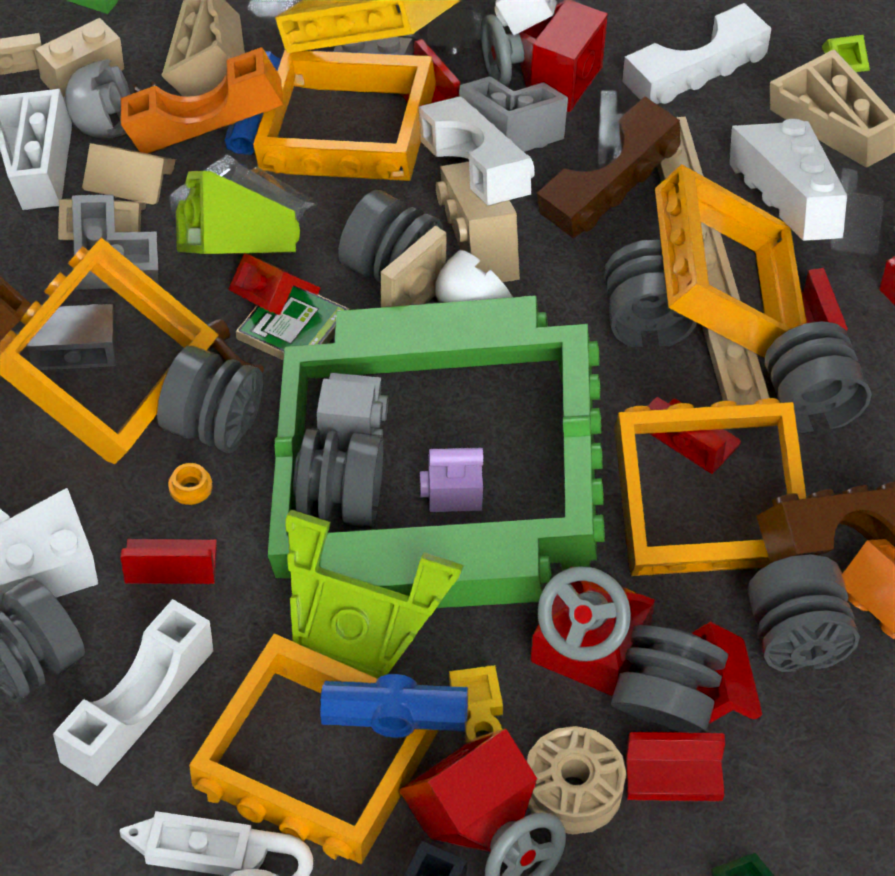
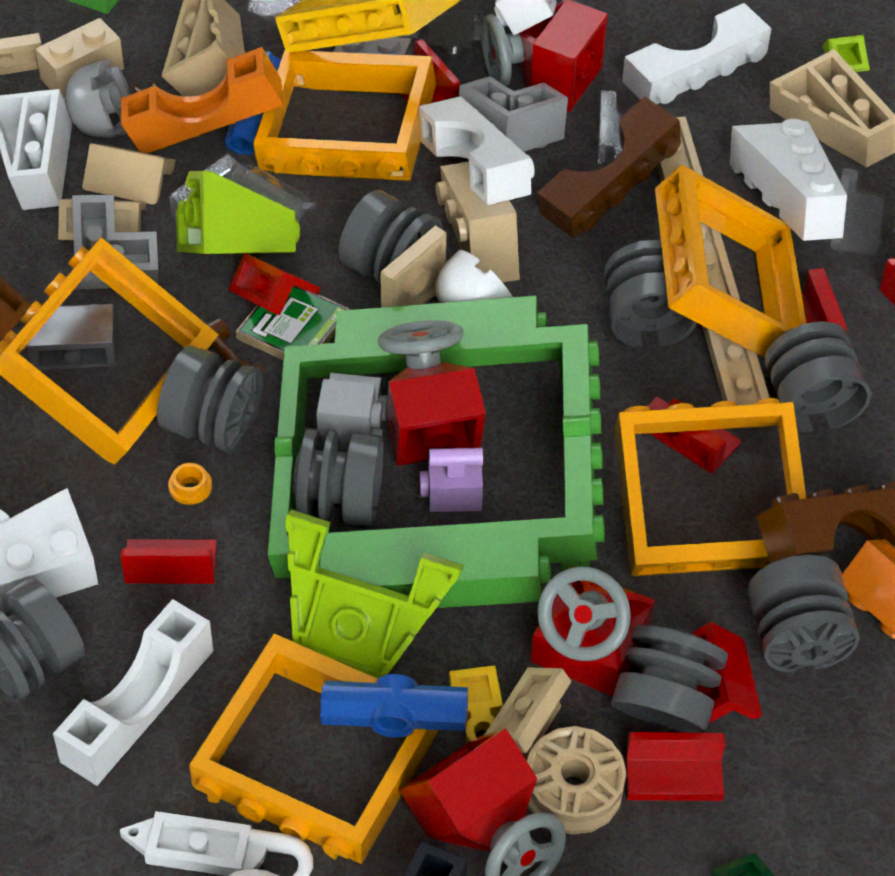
none -> red piece [378,320,486,466]
none -> tan panel [484,667,572,761]

